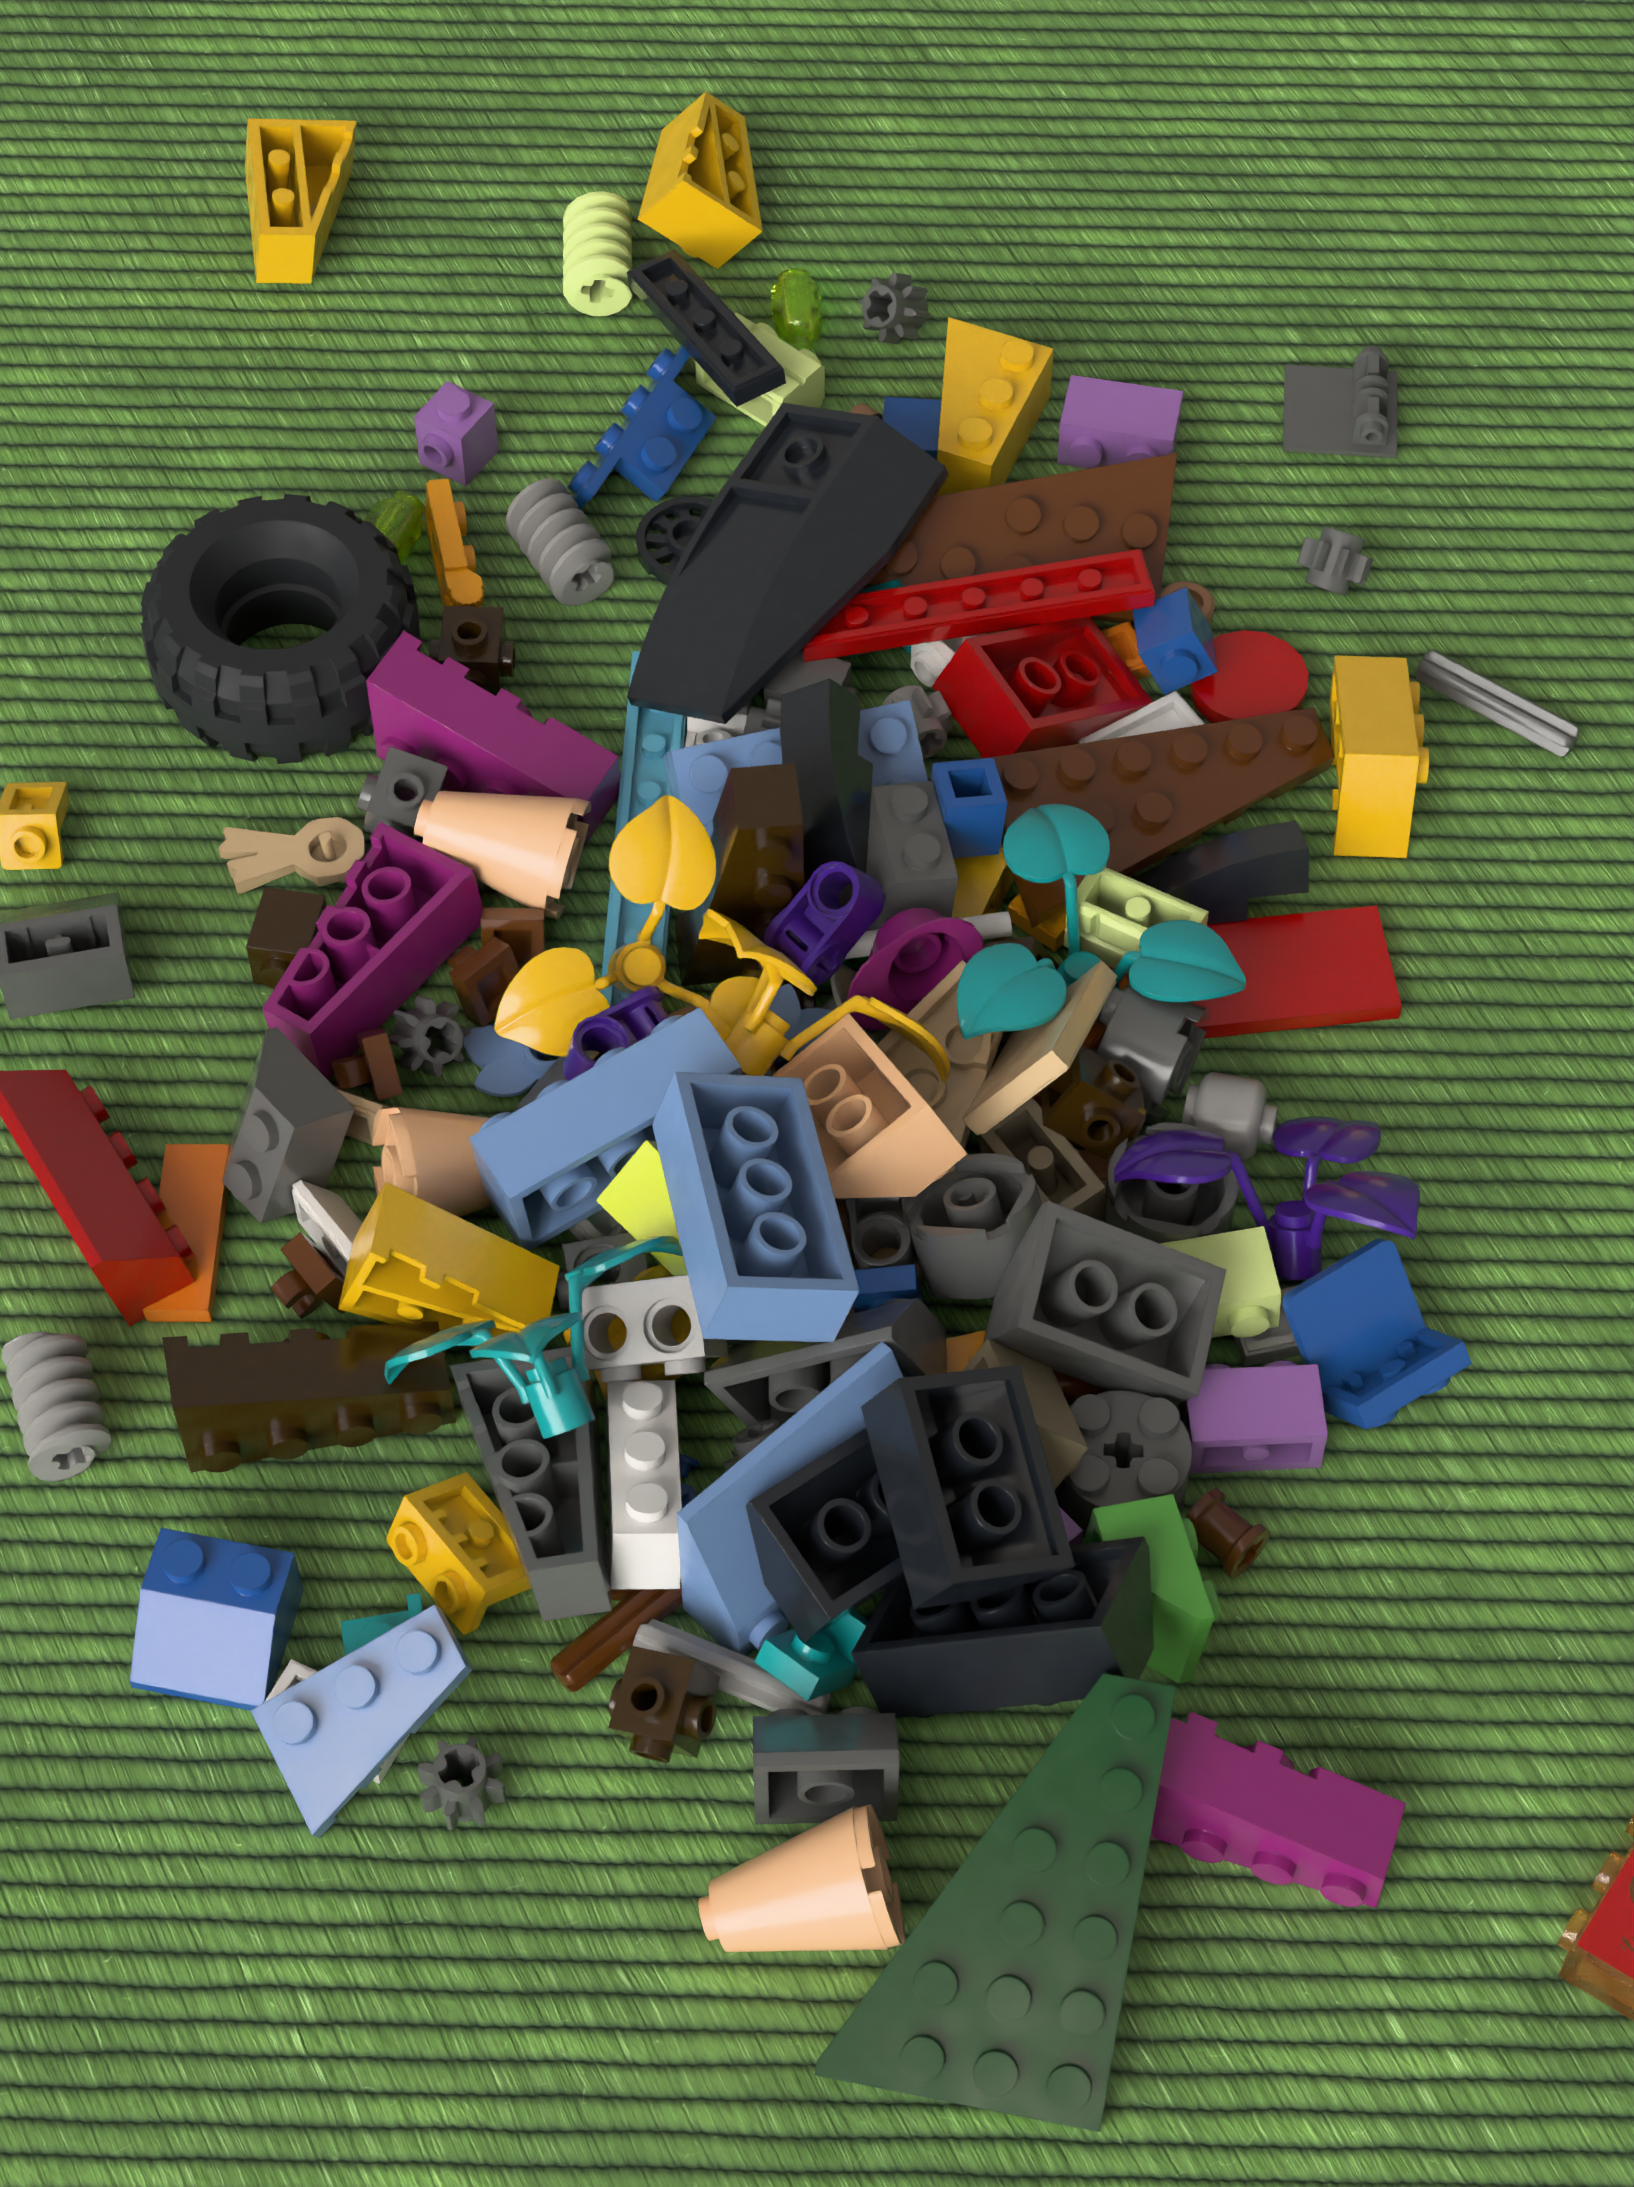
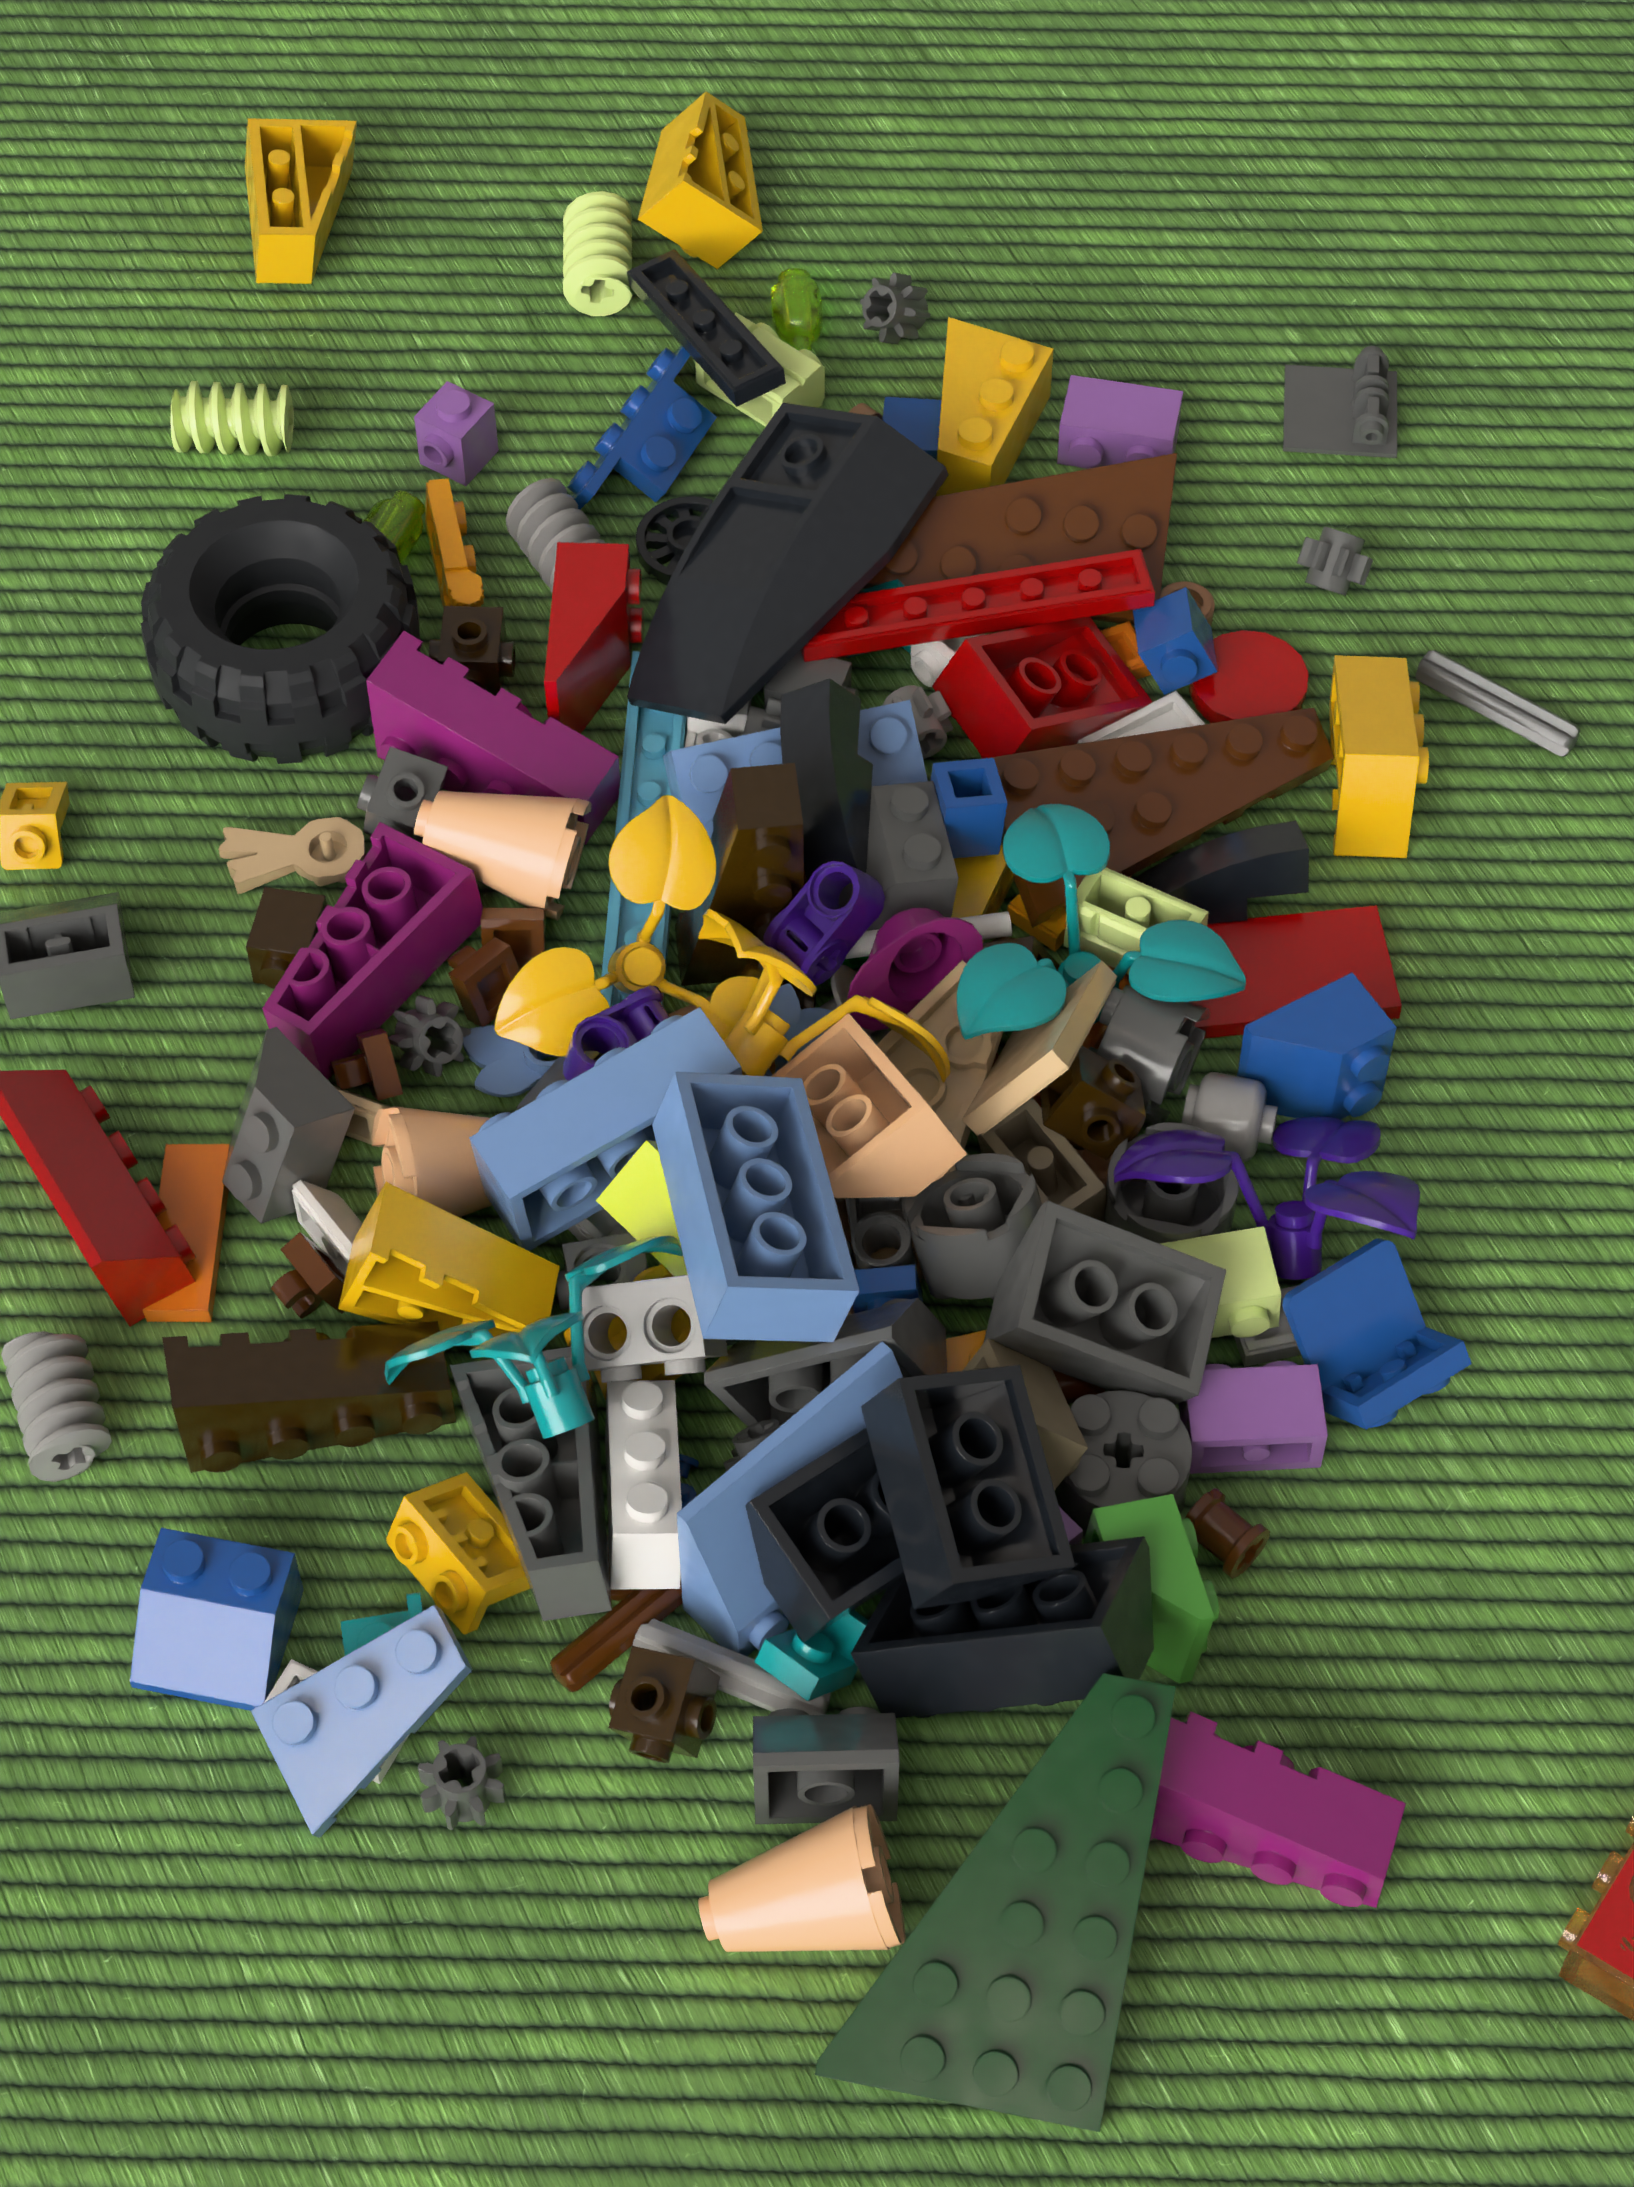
none -> yellowish green piece [171,381,294,456]
none -> red slope [544,542,644,734]
none -> blue slope [1237,972,1397,1119]

